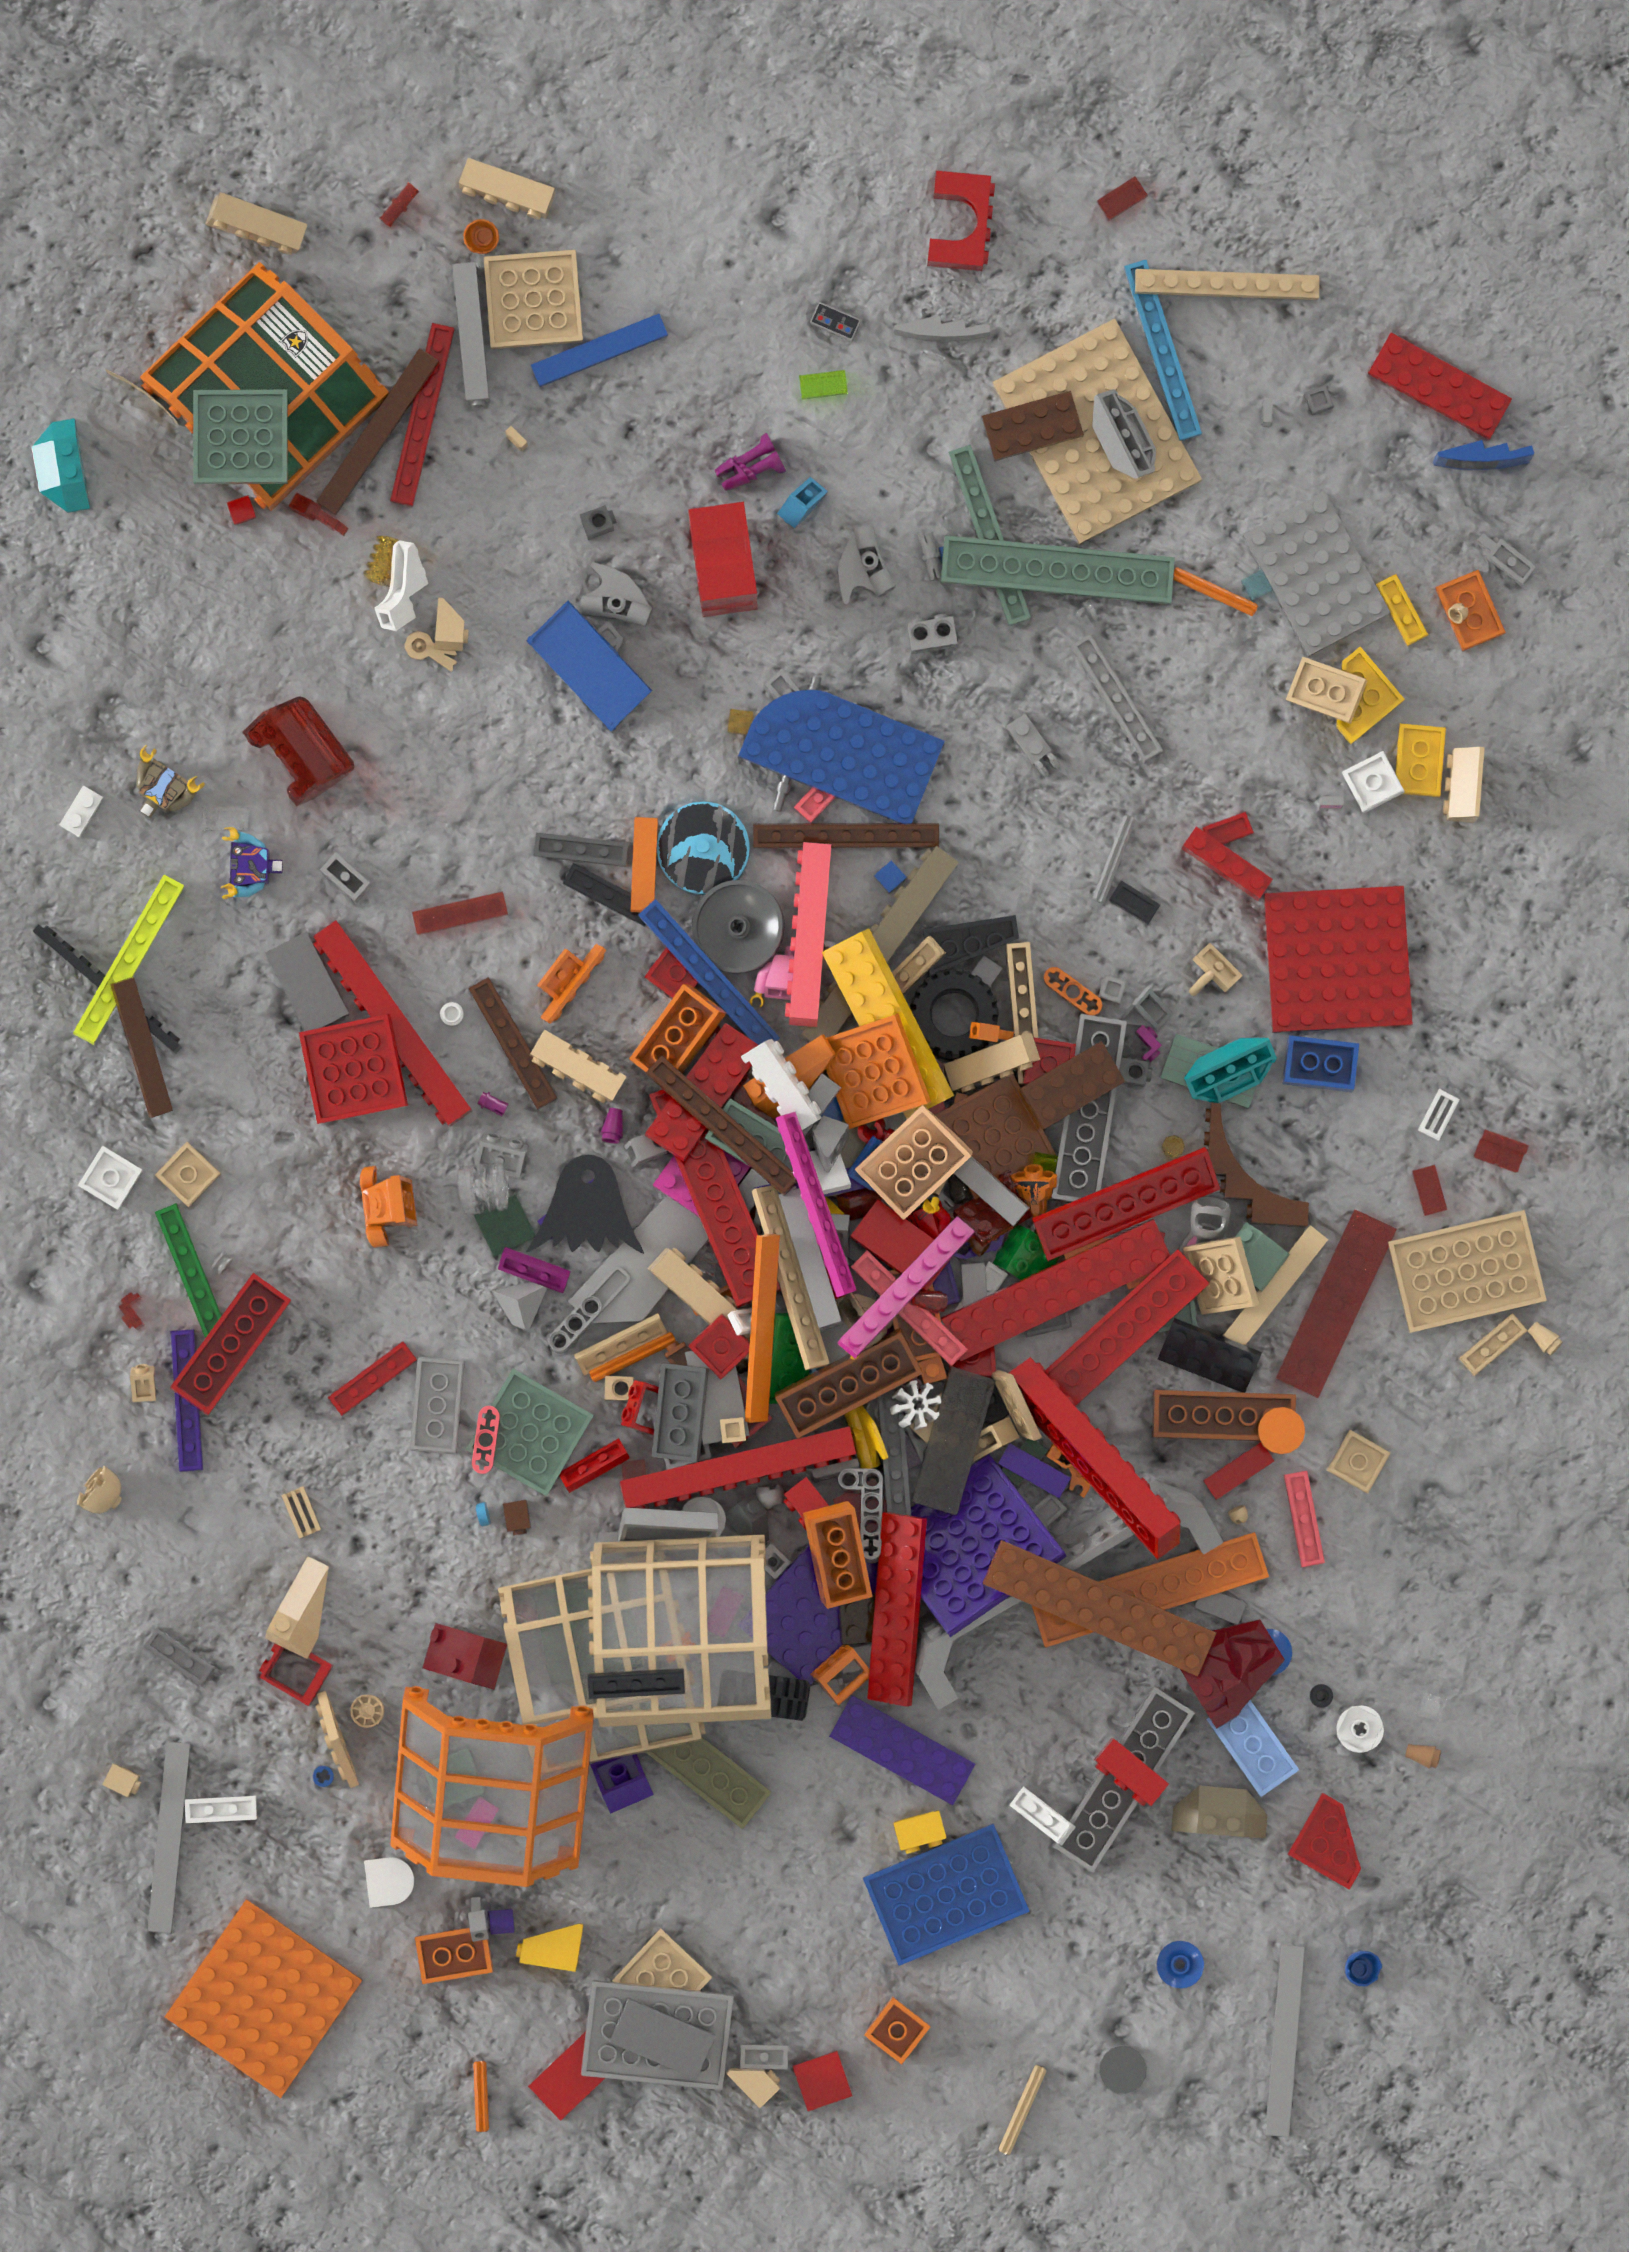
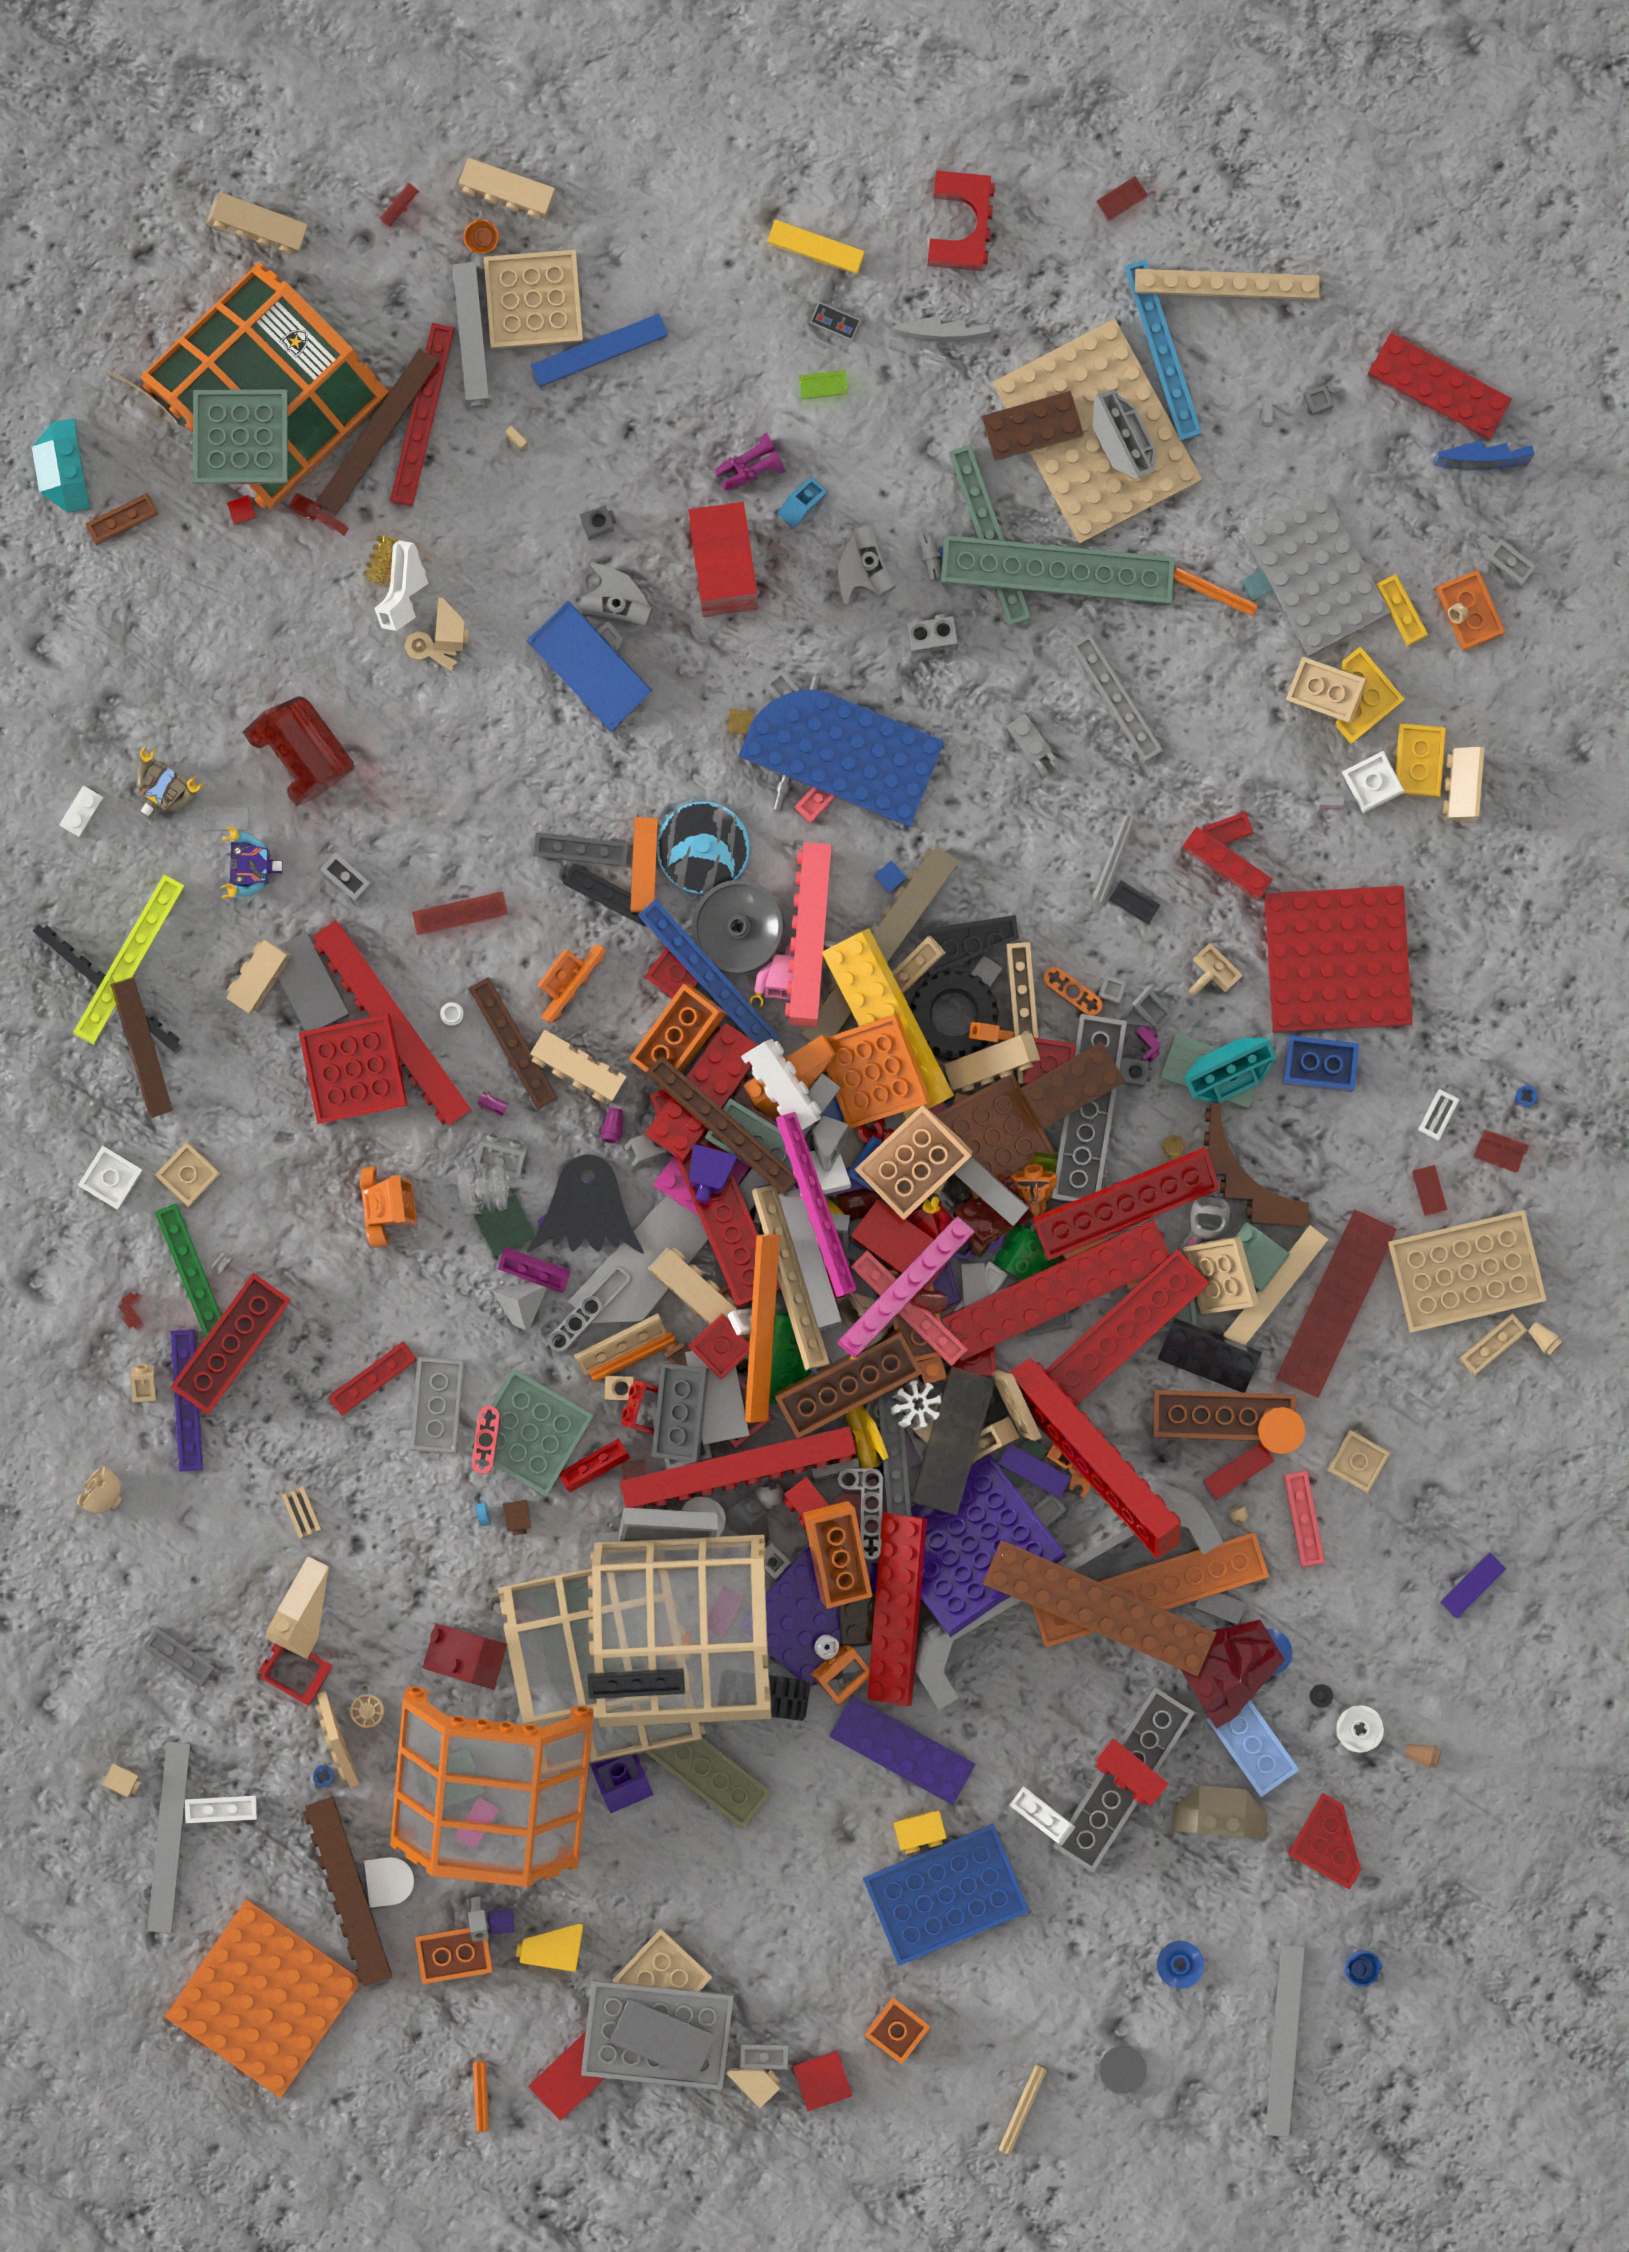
tan plate [720,1417,746,1443] -> none
reddish brown tile [753,823,939,848] -> none
none -> dark orange tile [85,493,158,545]
none -> tan brick [226,940,292,1014]
none -> reddish brown brick [303,1796,393,1987]
none -> dark purple torso [690,1144,737,1204]
none -> yellow slope [767,220,865,274]
none -> white tile [815,1635,839,1660]
none -> dark purple tile [1440,1552,1506,1619]
none -> blue bush [1515,1085,1538,1107]

